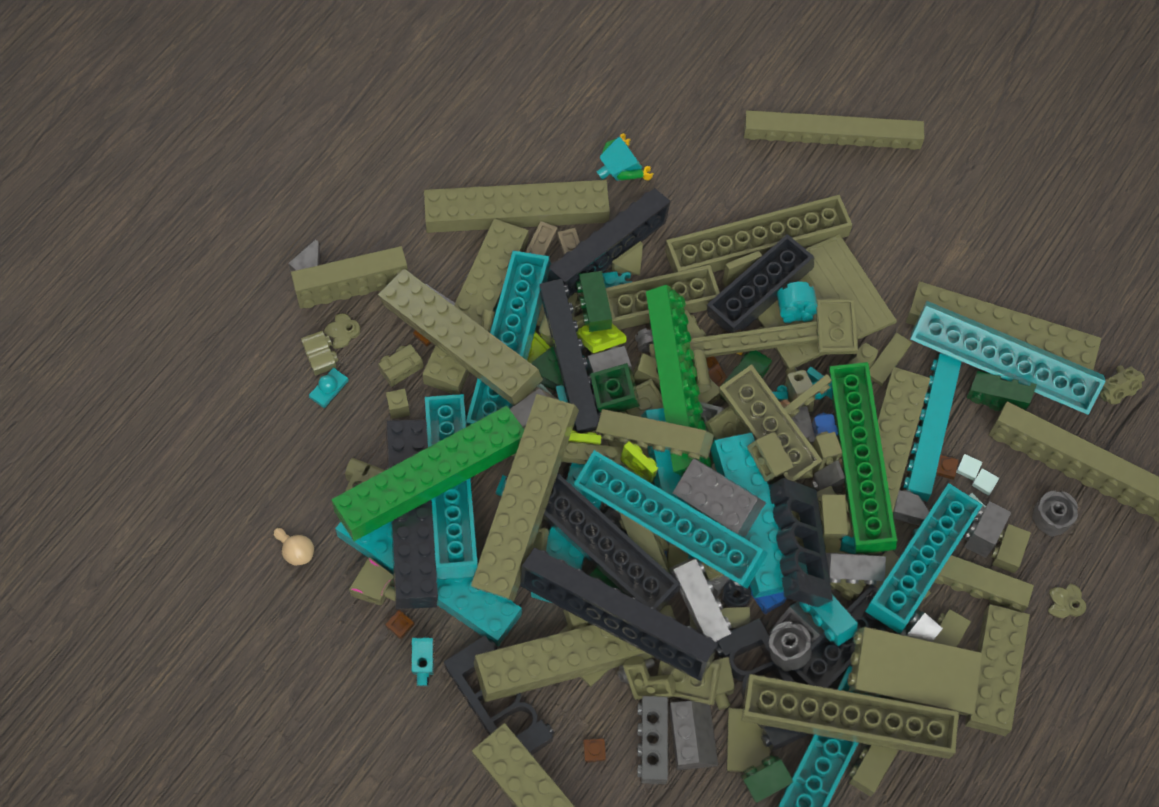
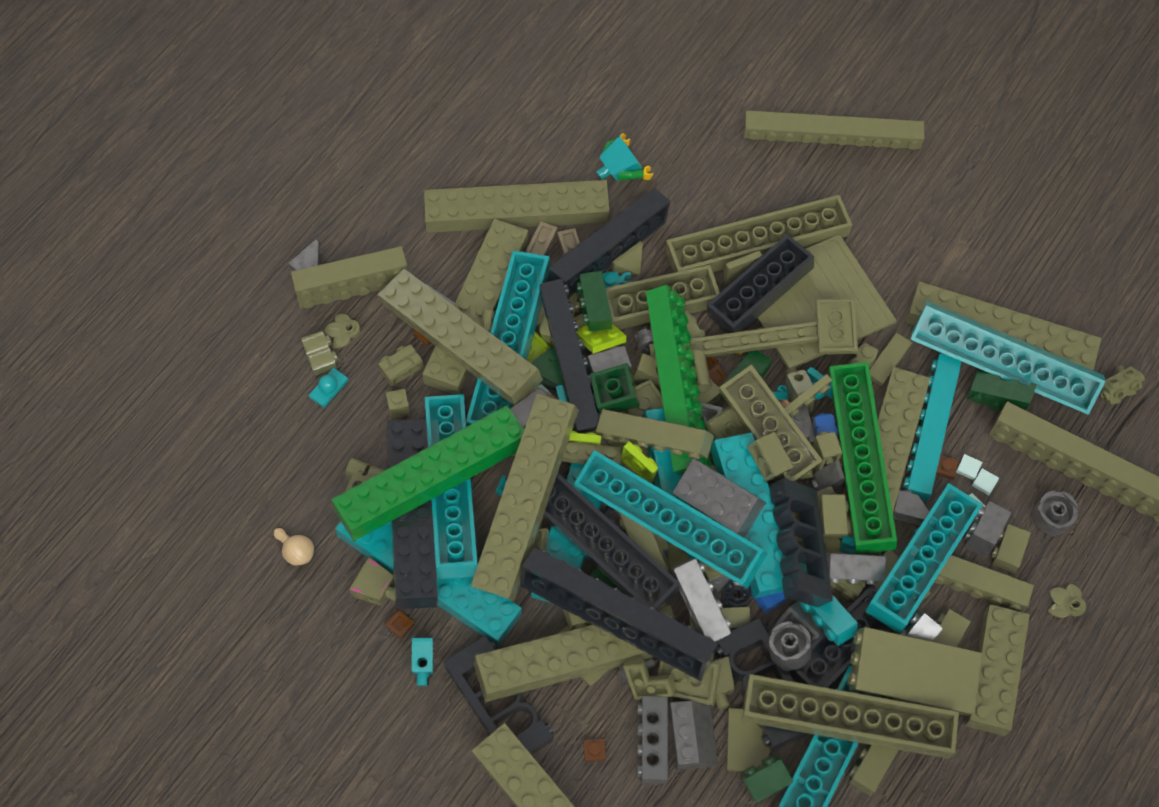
teal brick [777,282,818,323] -> none

